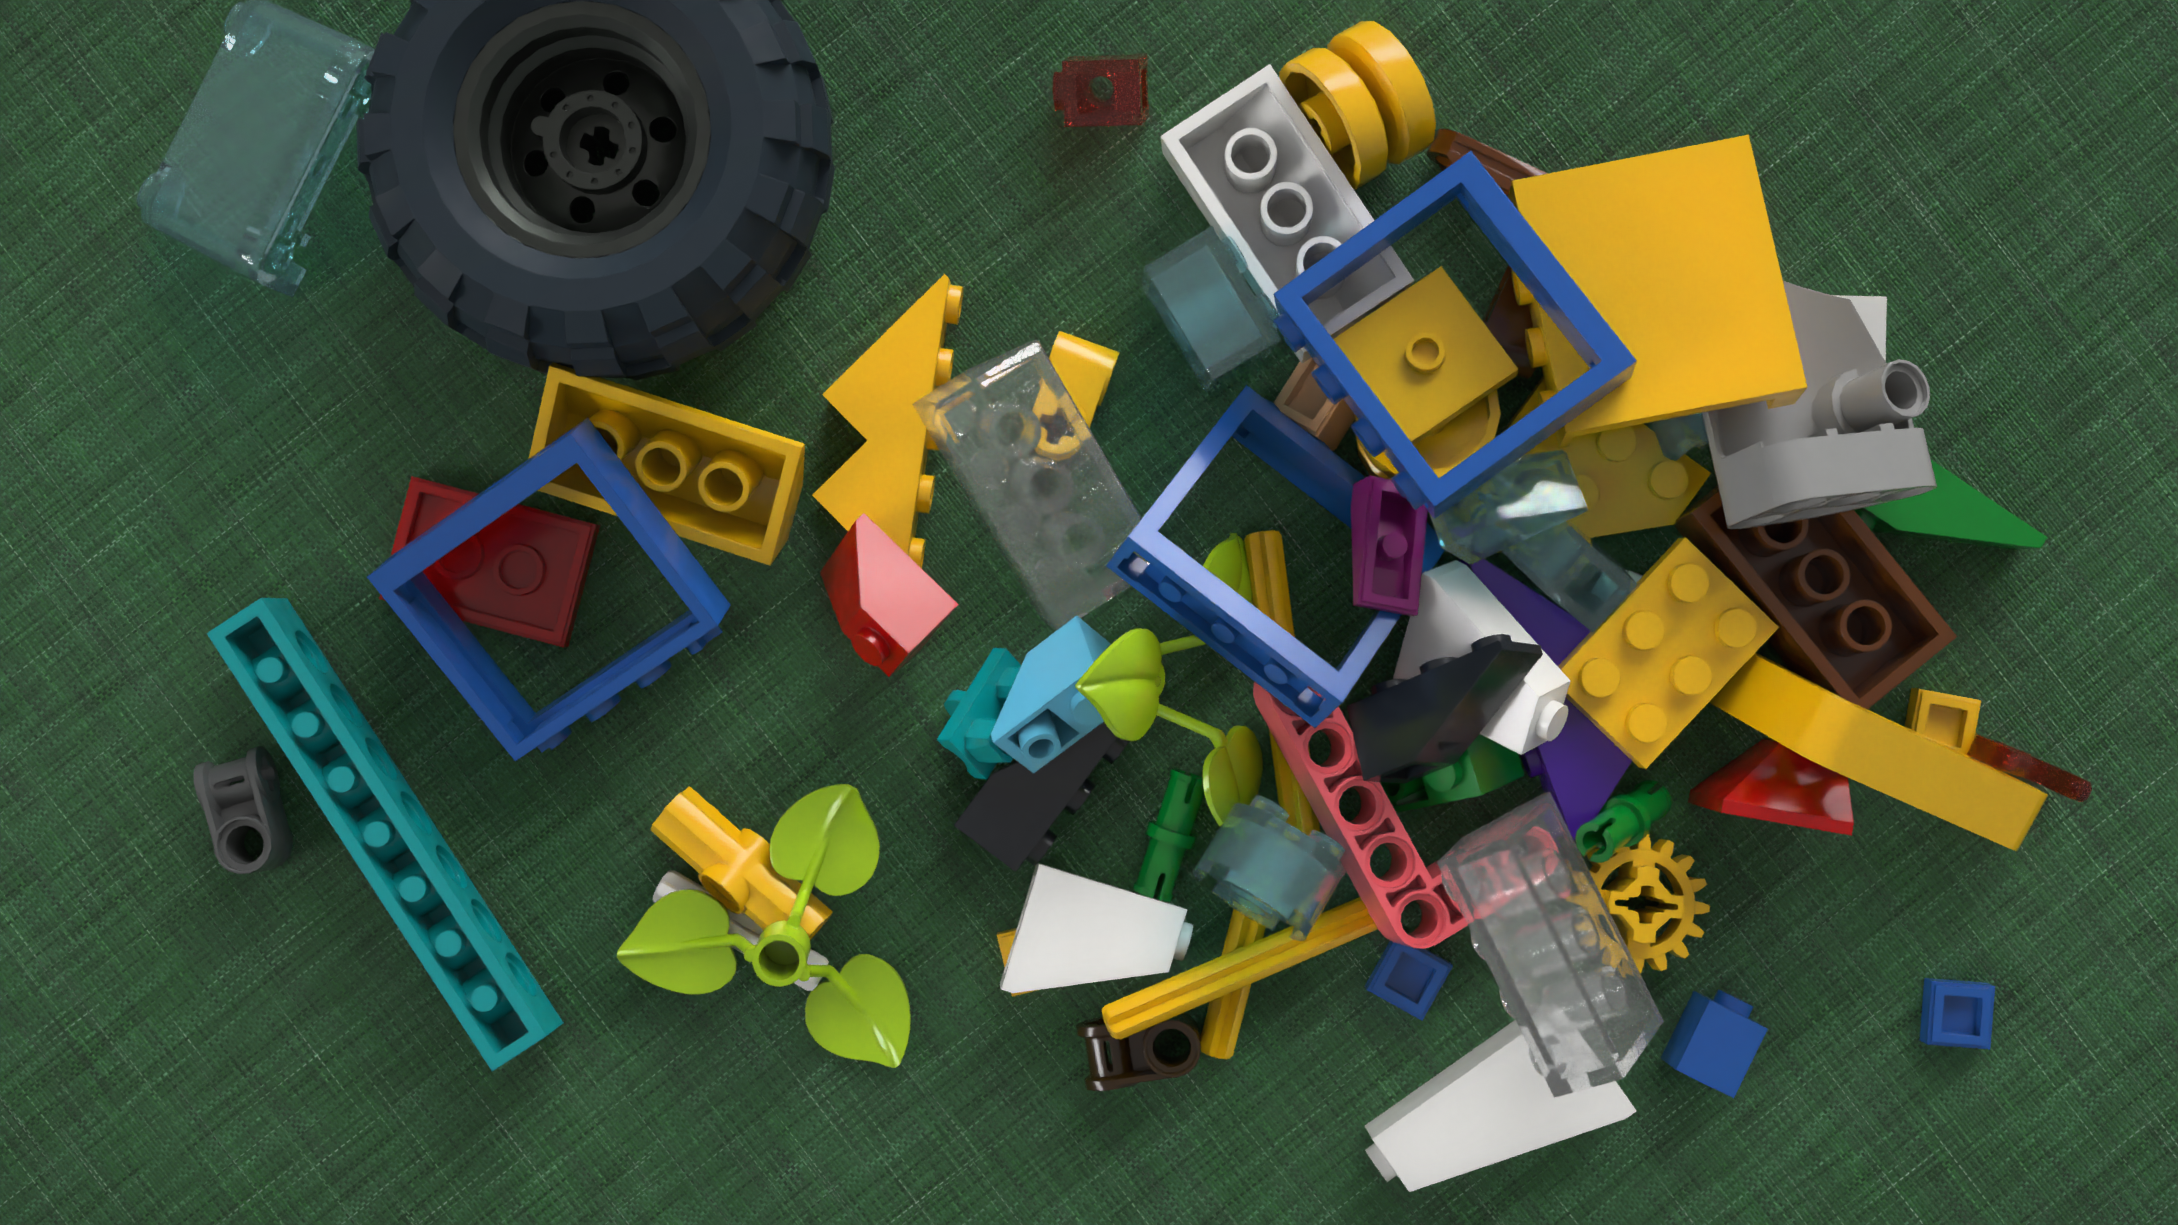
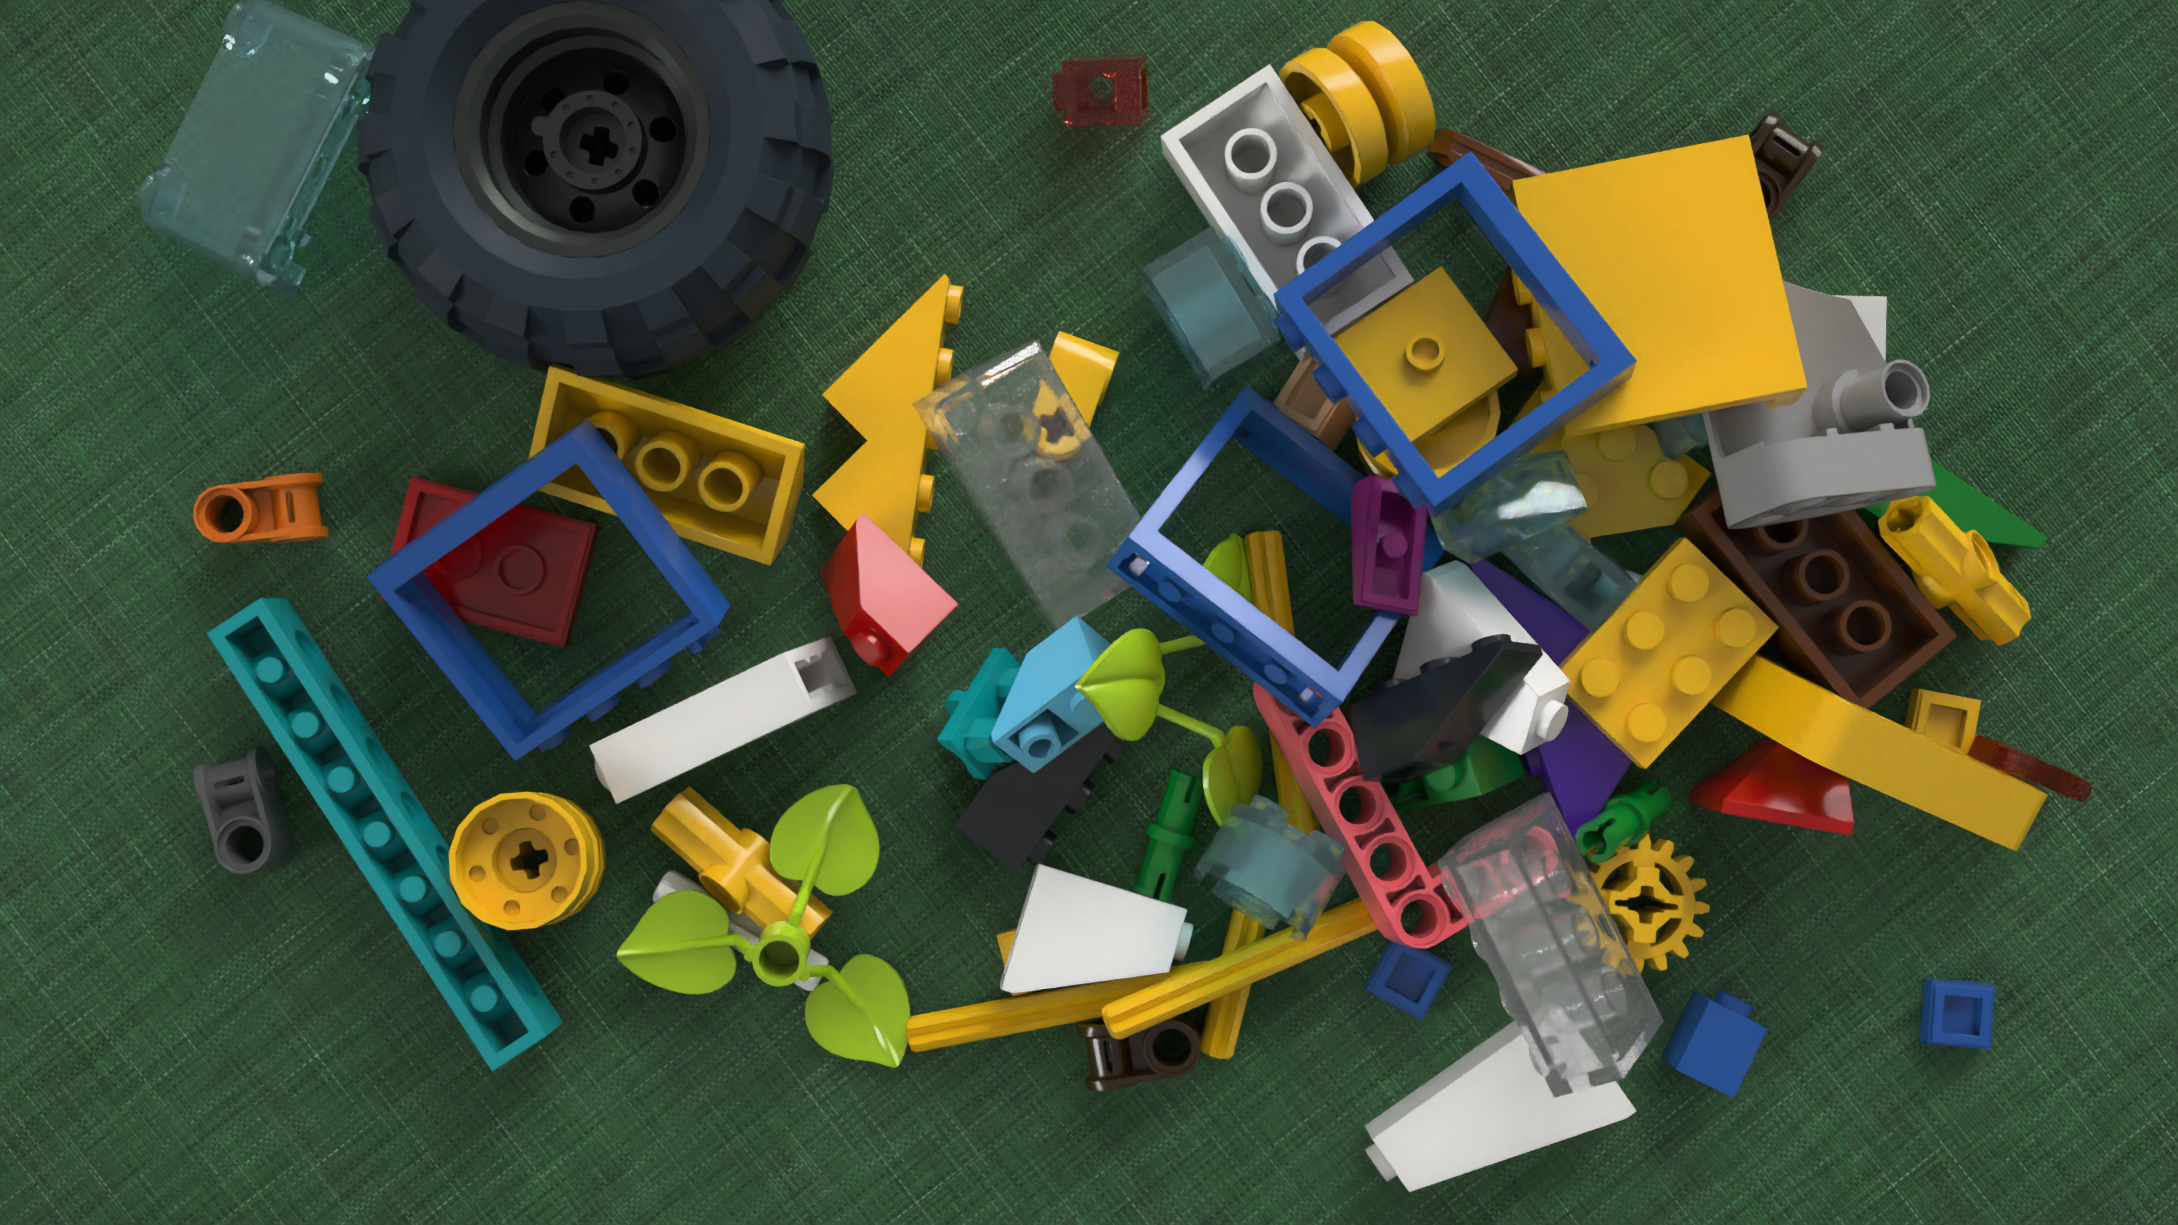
none -> orange piece [193,473,330,545]
none -> yellow wheel [449,792,606,930]
none -> white slope [589,636,857,804]
none -> yellow axle [906,960,1208,1052]
none -> dark brown piece [1749,109,1824,220]
none -> yellow piece [1878,496,2031,646]

